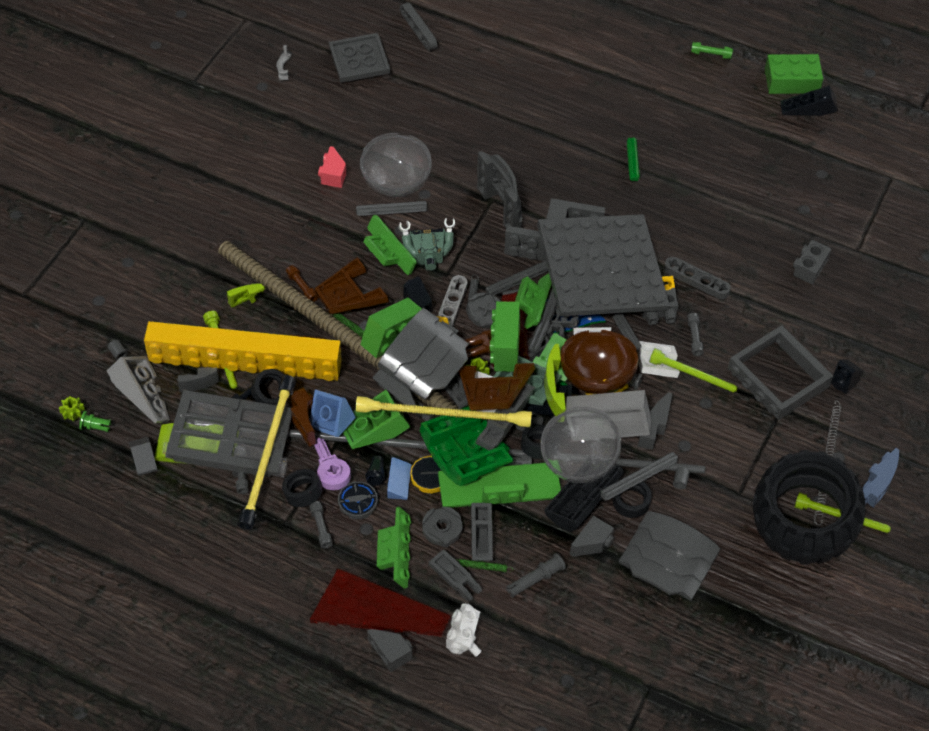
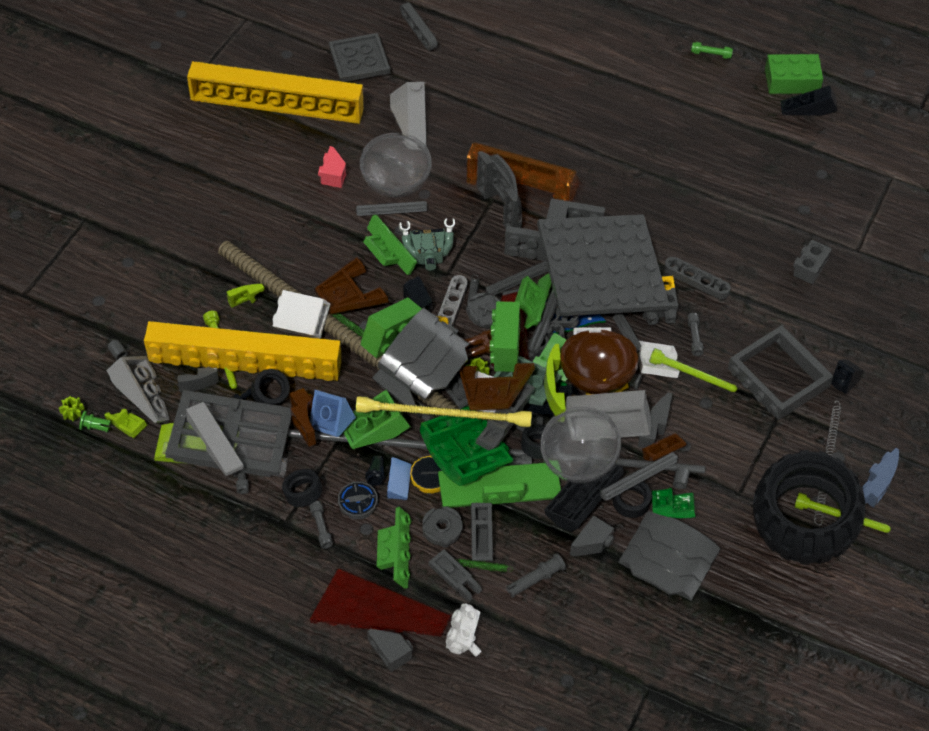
dark grey slope [128,437,158,476] -> none
light yellow hose [237,375,296,530] -> none
light grey piece [276,45,291,81] -> none
reddish brown bar [286,265,318,302] -> none
lavender piece [314,438,351,490] -> none
green axle [627,138,640,181] -> none
none -> lime slope [104,409,147,438]
none -> light grey slope [186,402,244,476]
none -> yellow brick [187,61,364,124]
none -> white brick [273,290,330,339]
none -> light grey wedge [390,82,426,148]
none -> clear orange windscreen [466,142,579,202]
none -> reddish brown slope [642,433,687,461]
none -> green slope [652,488,696,518]

